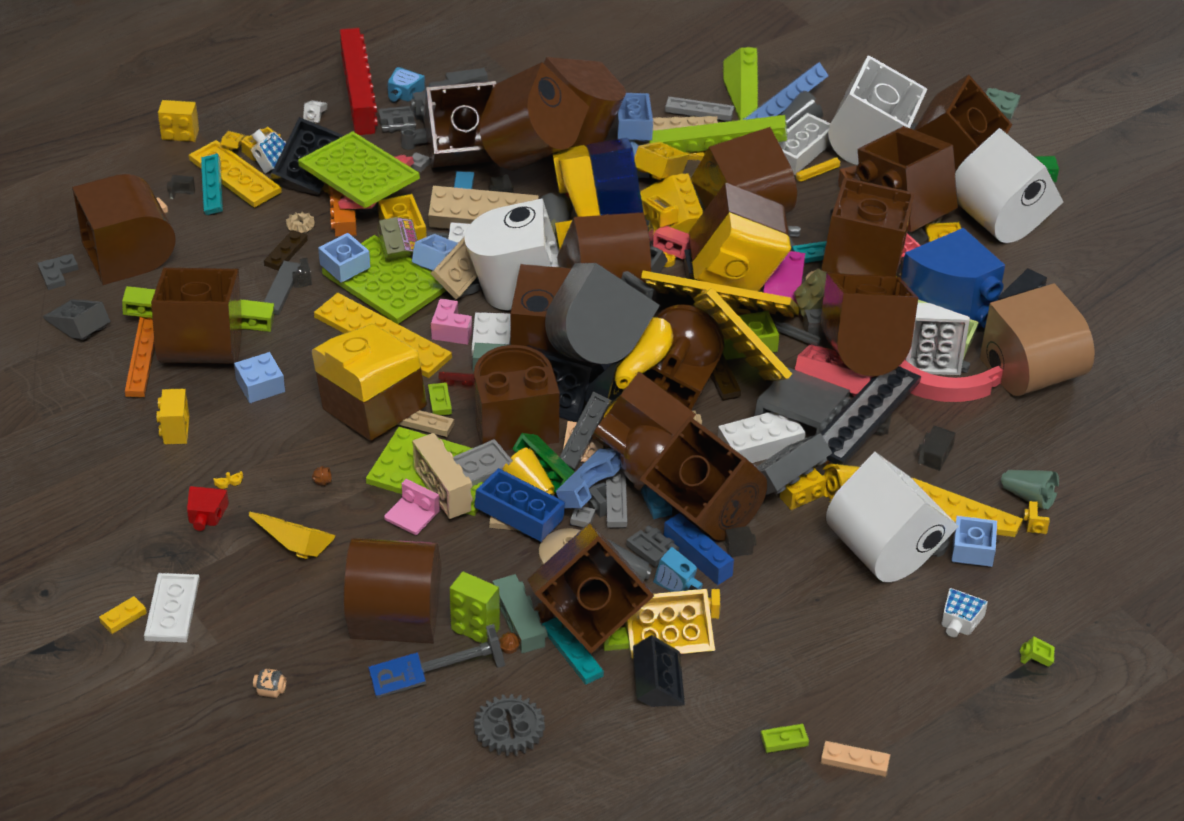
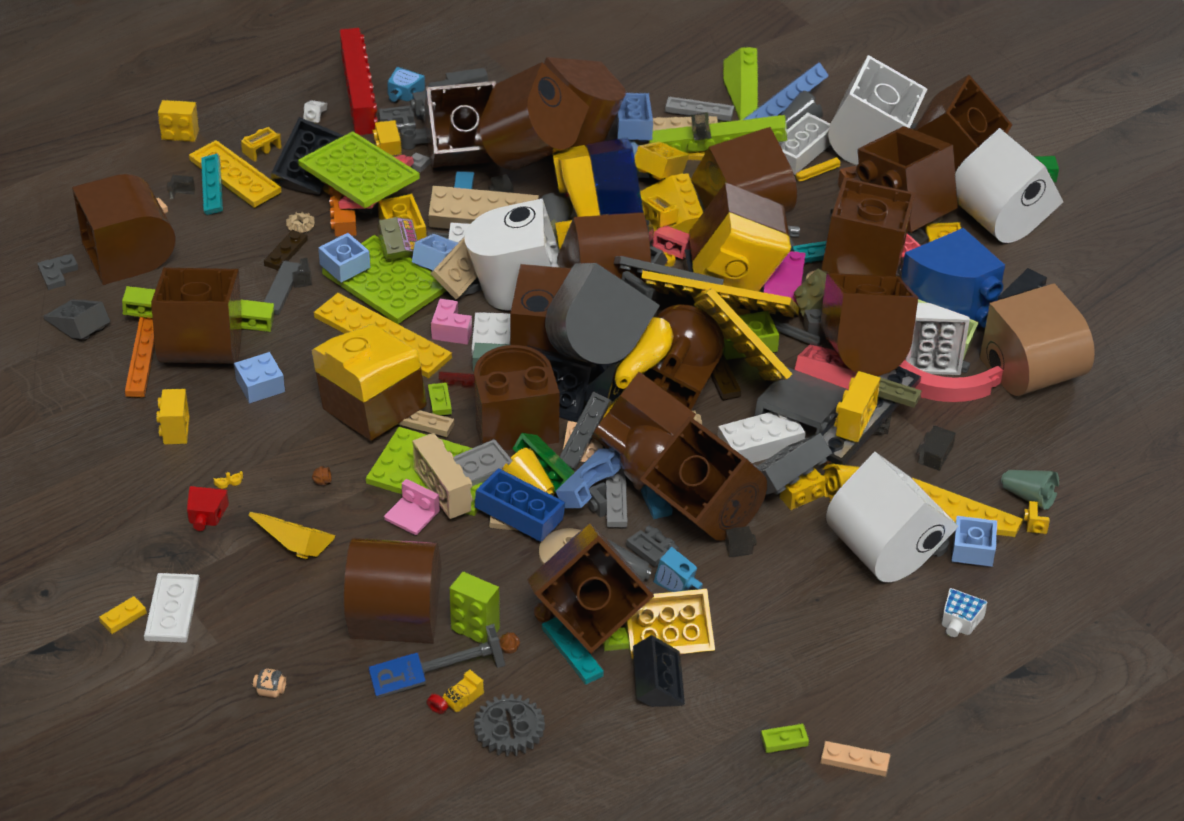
yellow plate [221,131,245,150] -> none
torso [251,129,286,173] -> none
sand green brick [492,574,548,654] -> none
light grey plate [570,507,595,527] -> none
blue brick [664,513,734,585] -> none
yellow plate [708,589,720,619] -> none
sand green plate [986,88,1021,119] -> none
lime bracket [1020,636,1055,667] -> none
none -> yellow brick [373,120,401,155]
none -> red tile [426,694,448,714]
none -> yellow leg [443,670,484,712]
none -> dark grey plate [614,256,724,285]
none -> clear smoke brick [691,112,711,141]
none -> yellow brick [834,371,881,442]
none -> olive plate [867,373,922,408]

